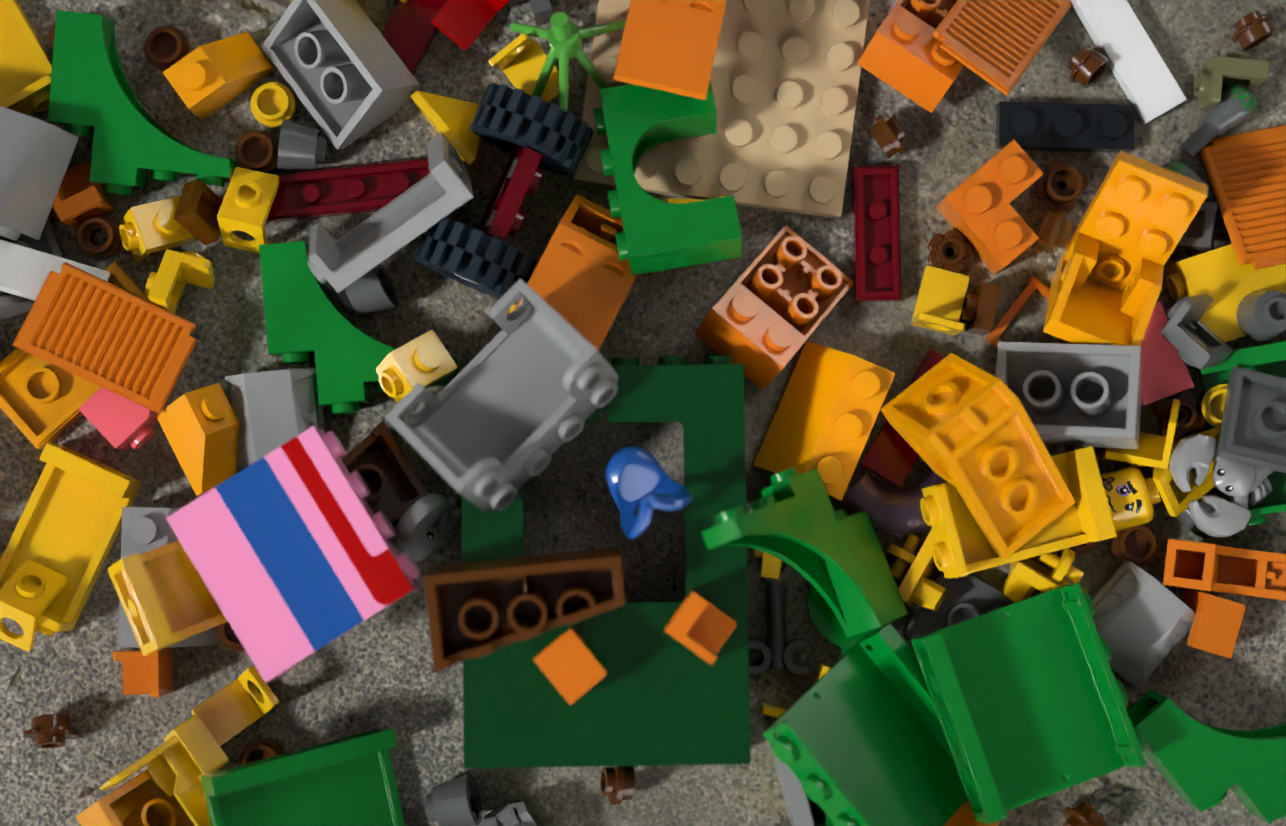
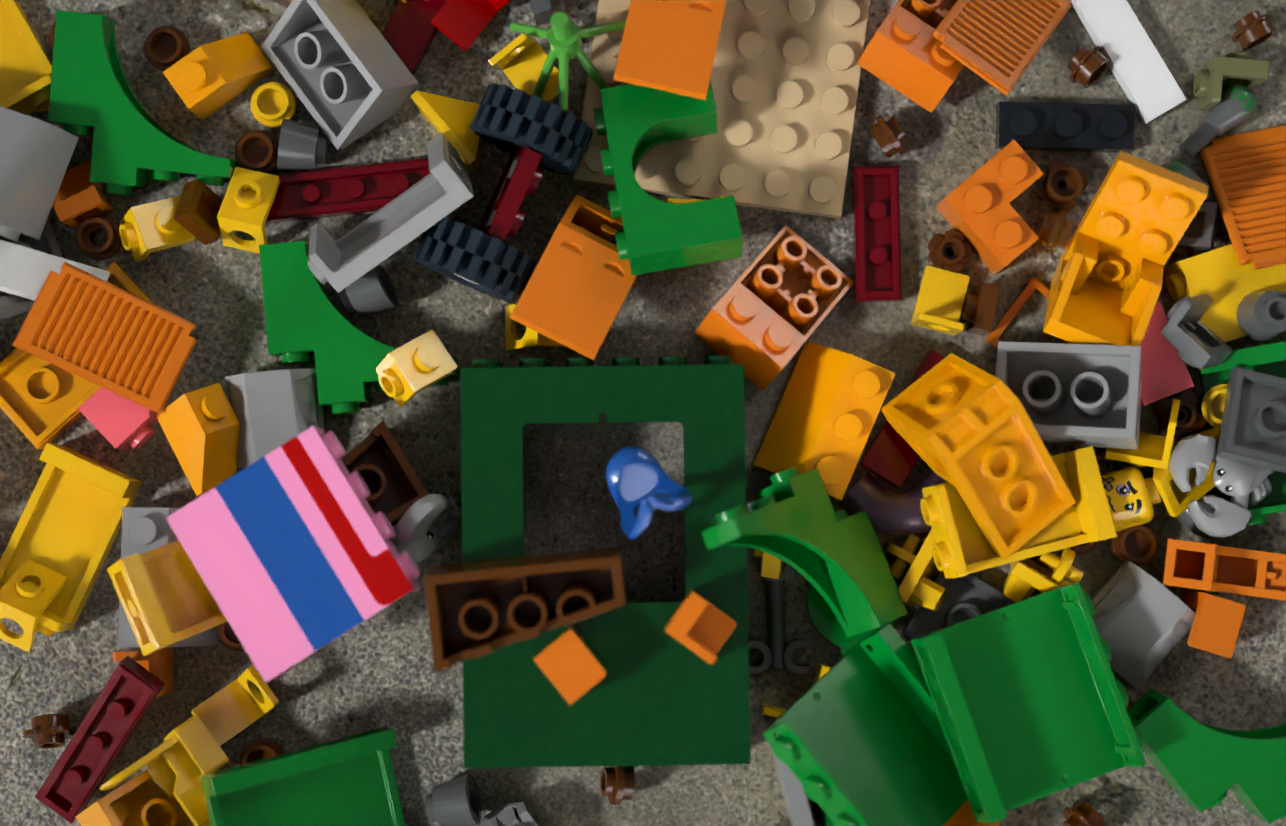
yellow bracket [145,249,215,314] -> none
light grey windscreen [385,278,618,512] -> none
none -> dark red tile [35,656,165,824]

